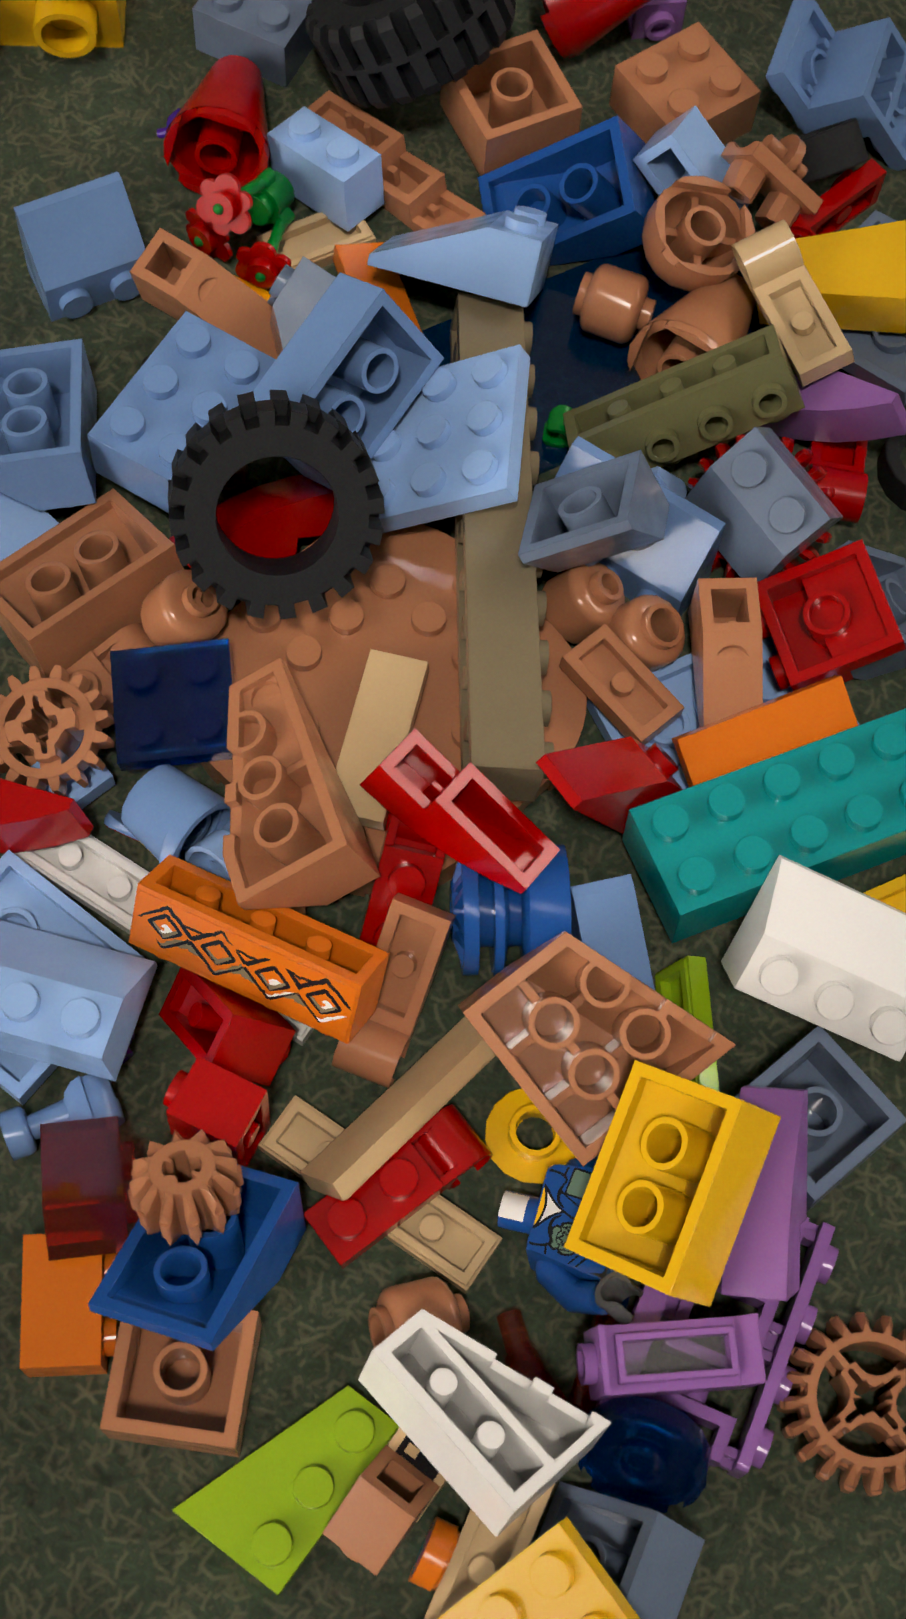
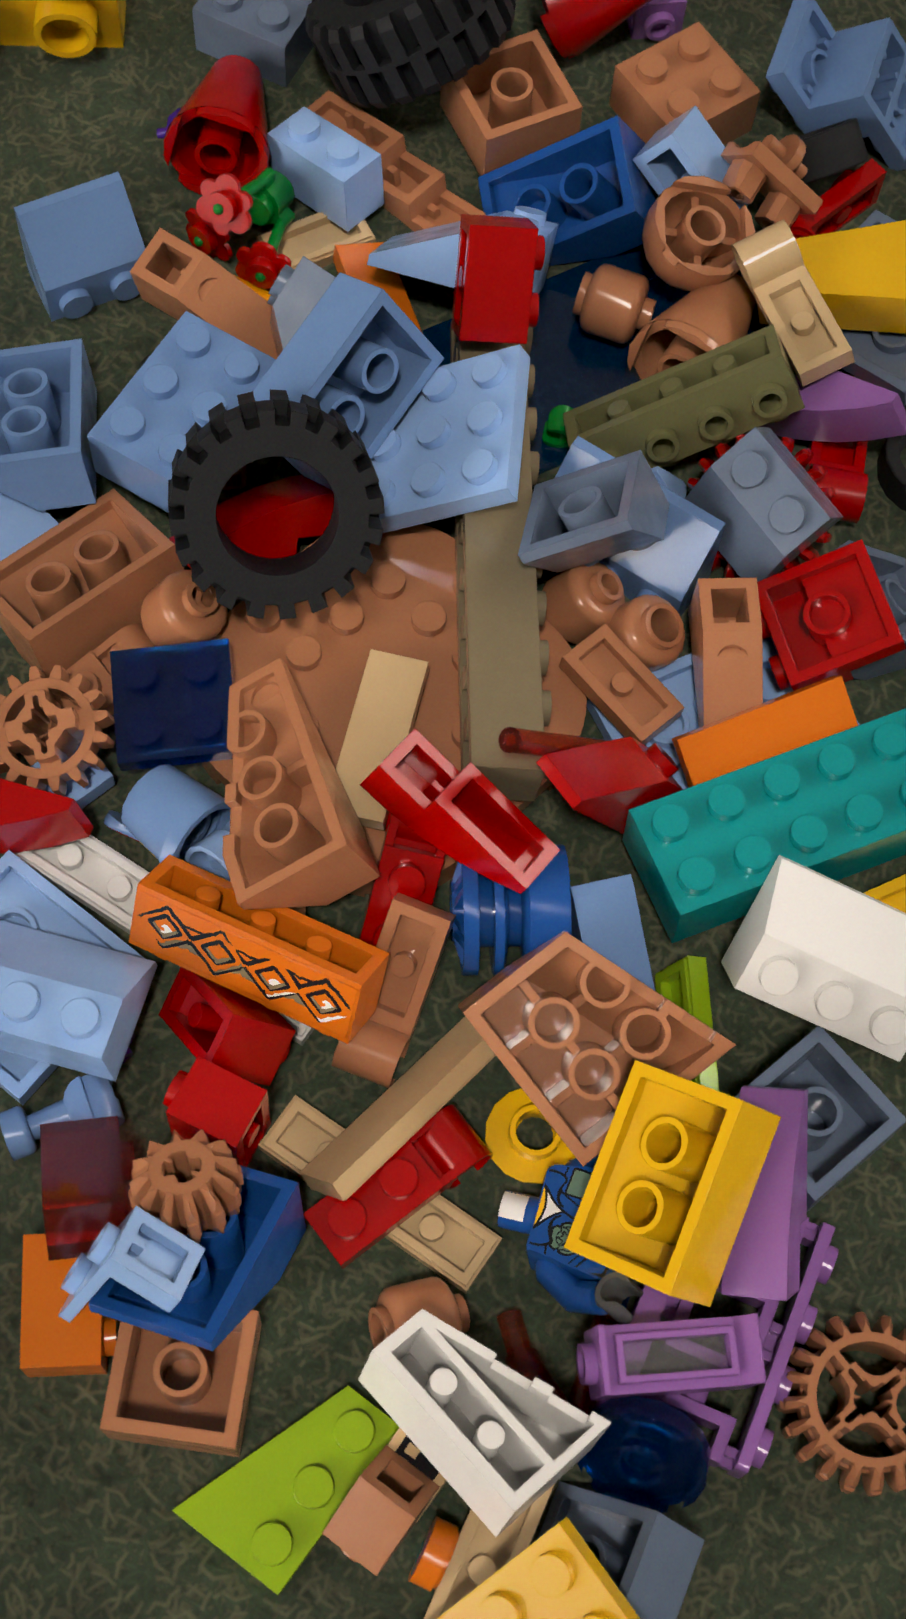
none -> light blue bracket [58,1206,206,1323]
none -> red brick [451,214,545,344]
none -> clear red piece [498,727,610,757]

